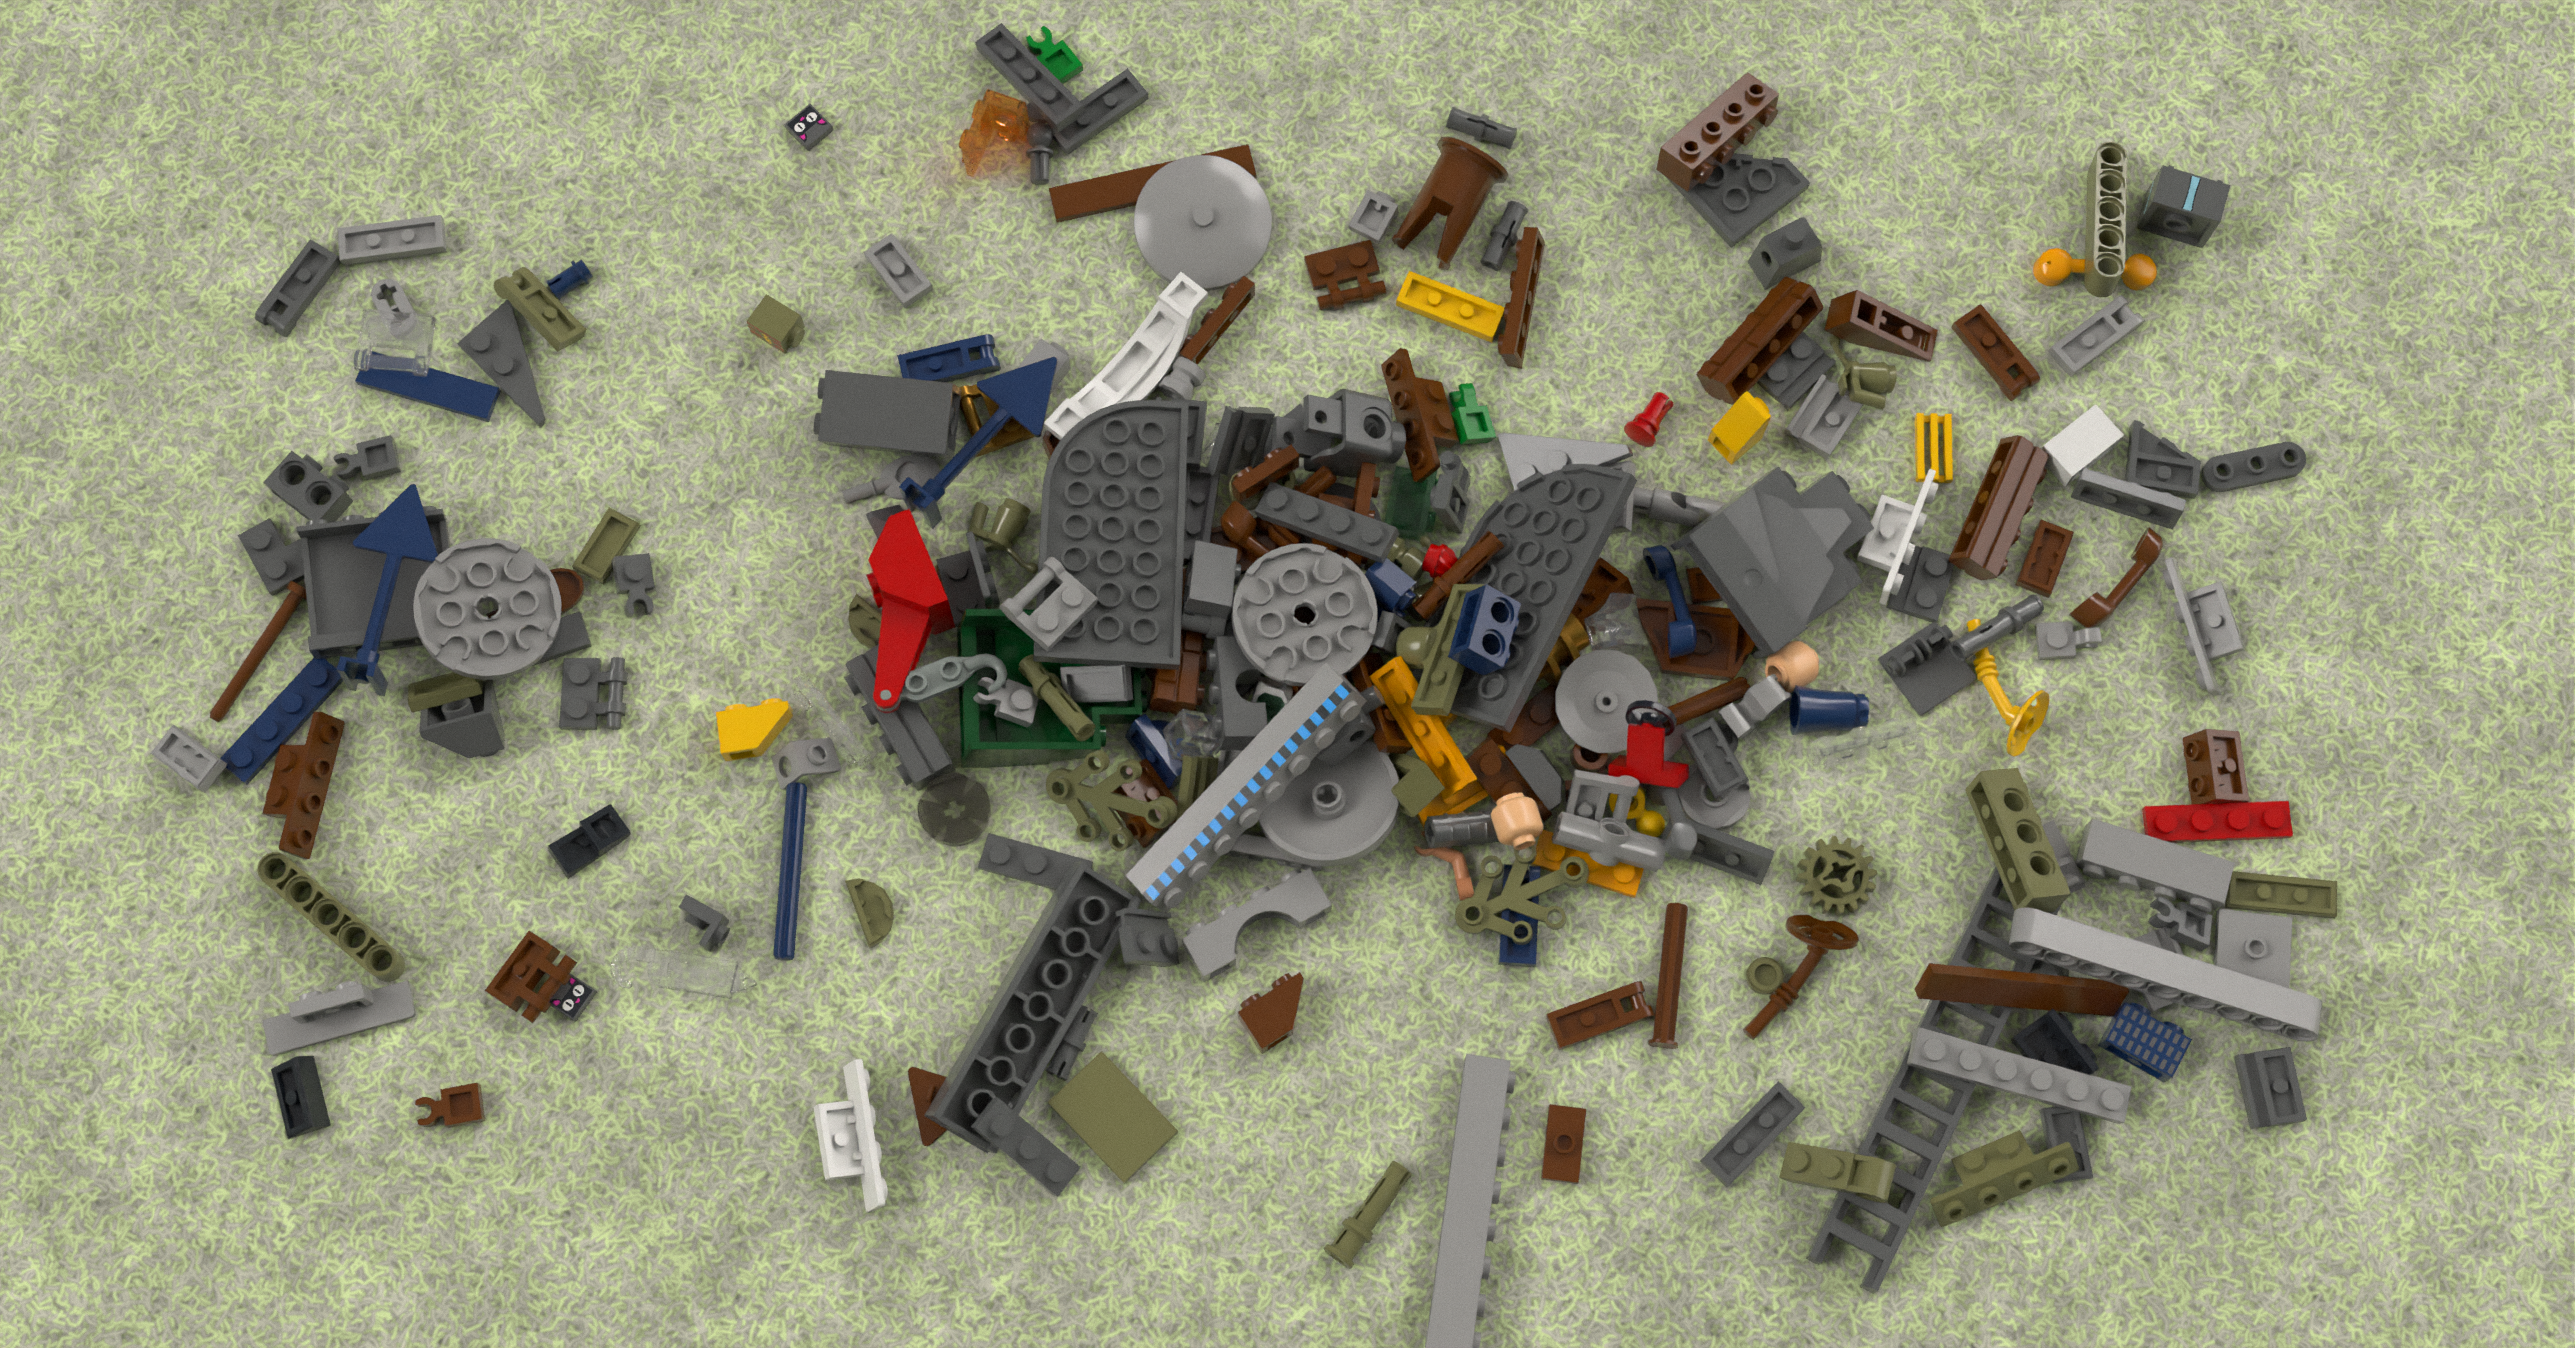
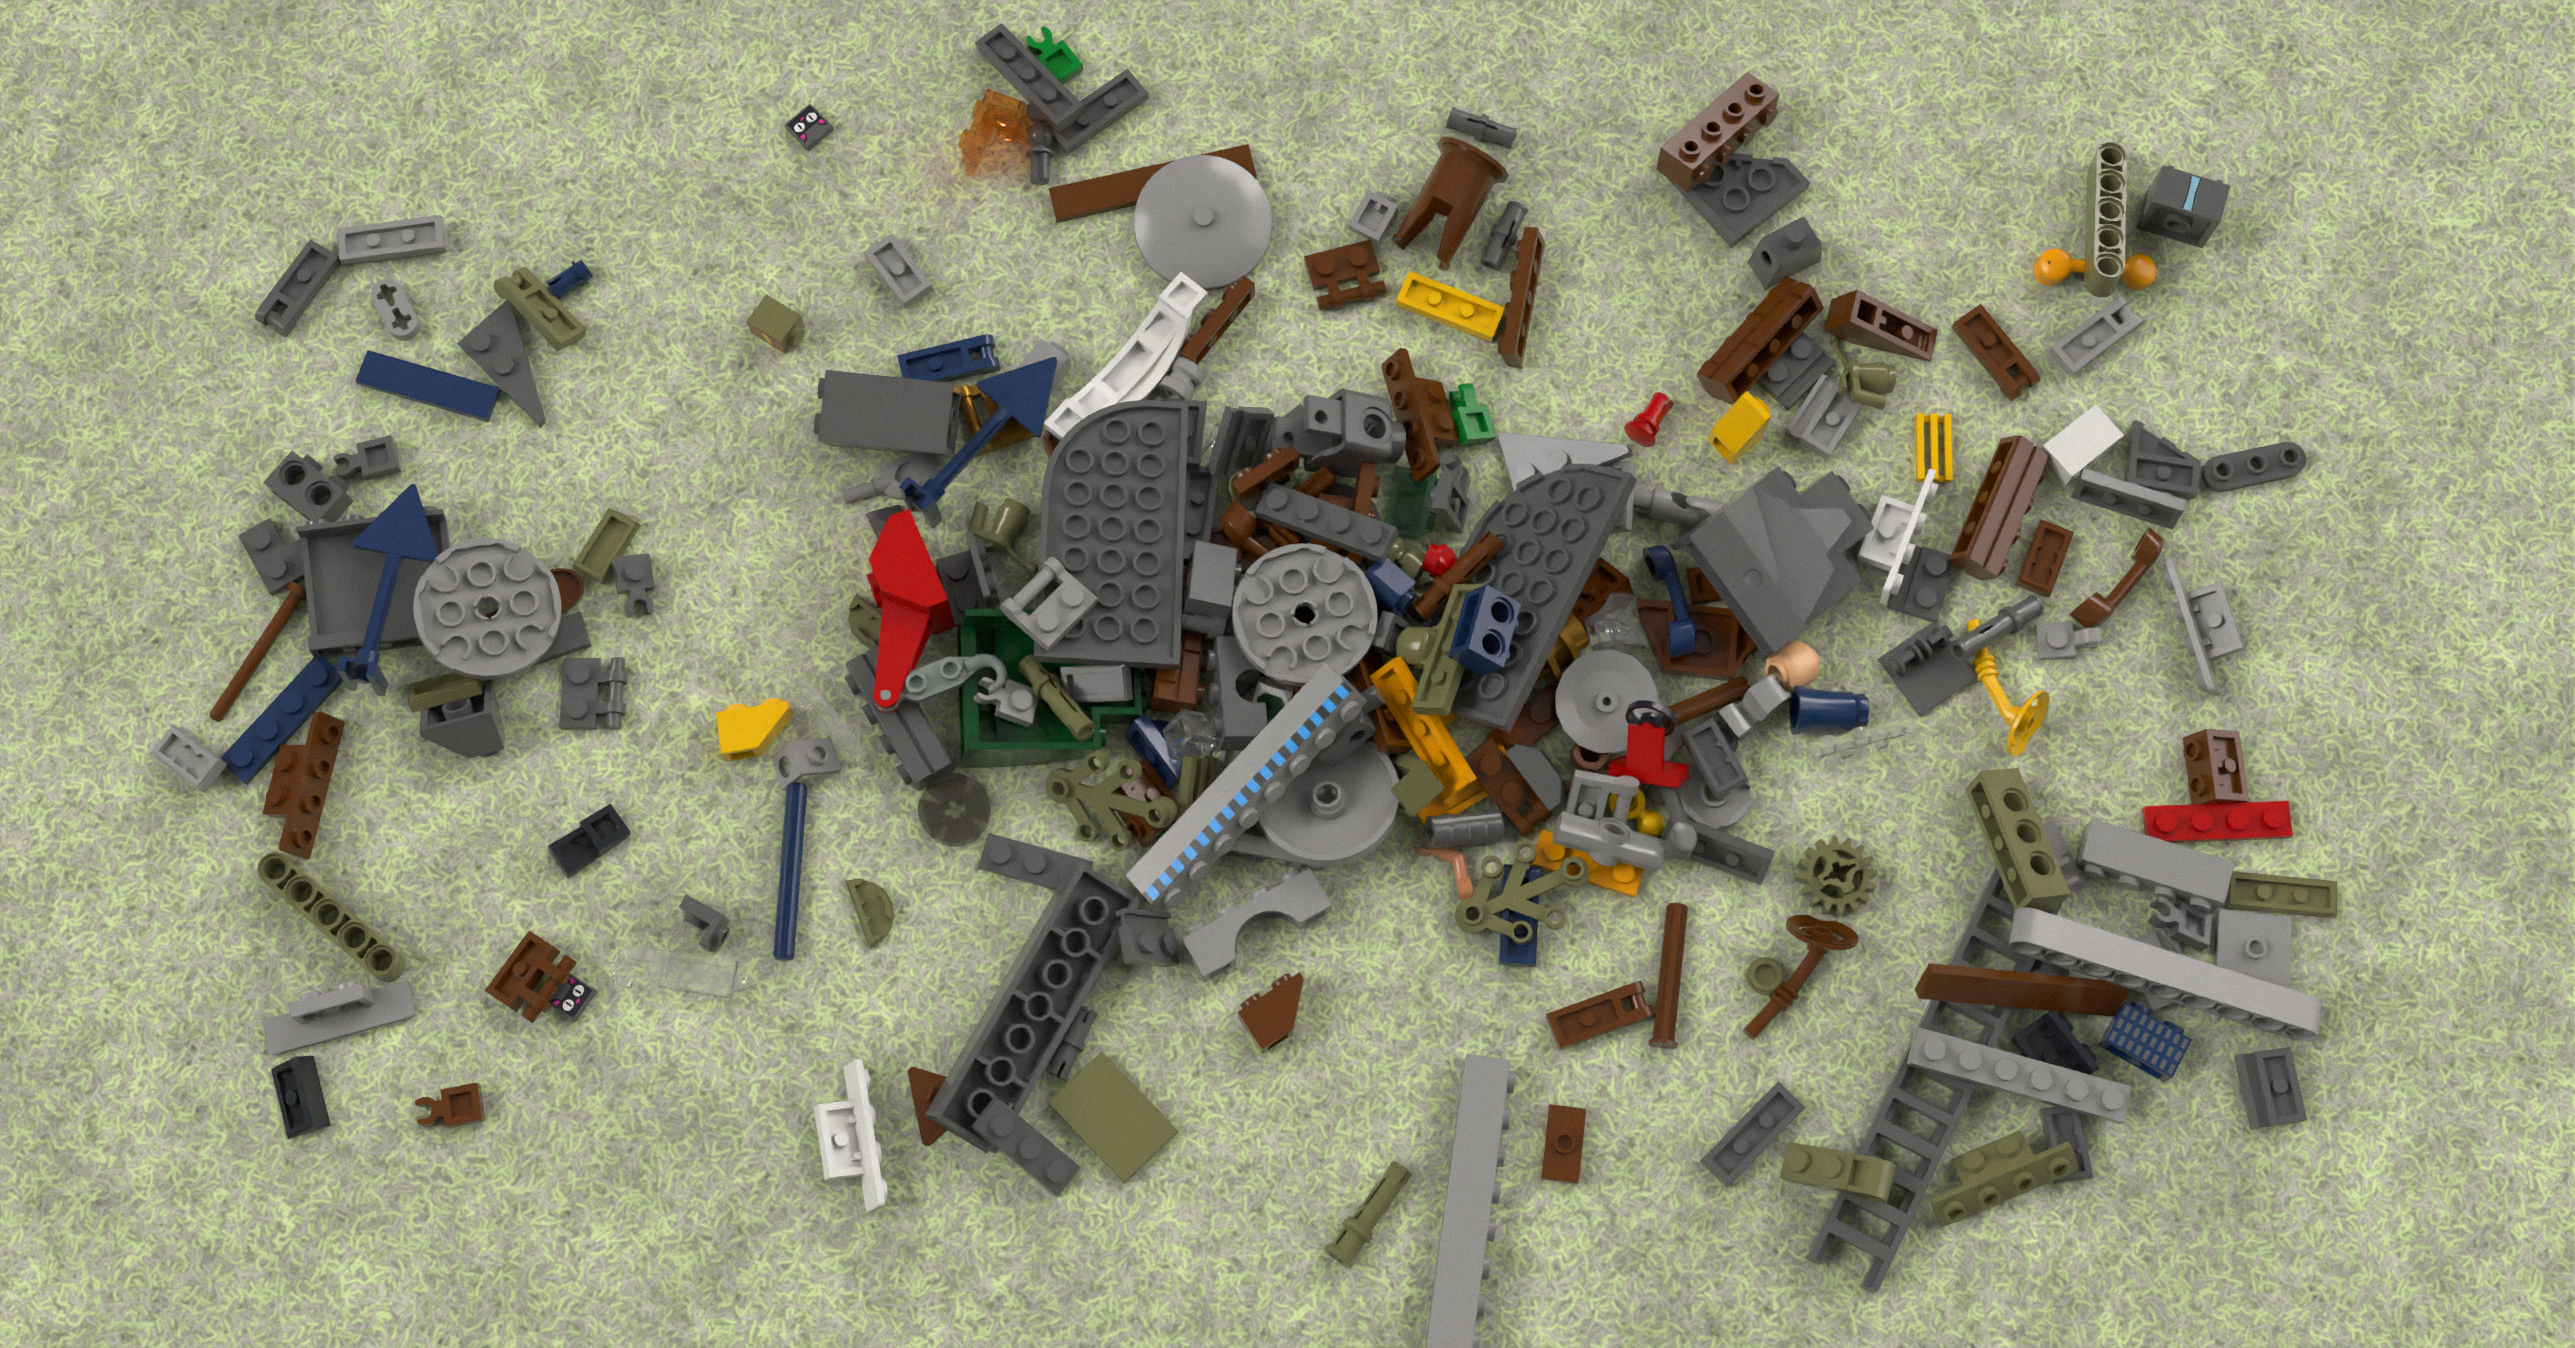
clear plate [353,309,436,377] -> none
light nougat head [1491,793,1544,850] -> none

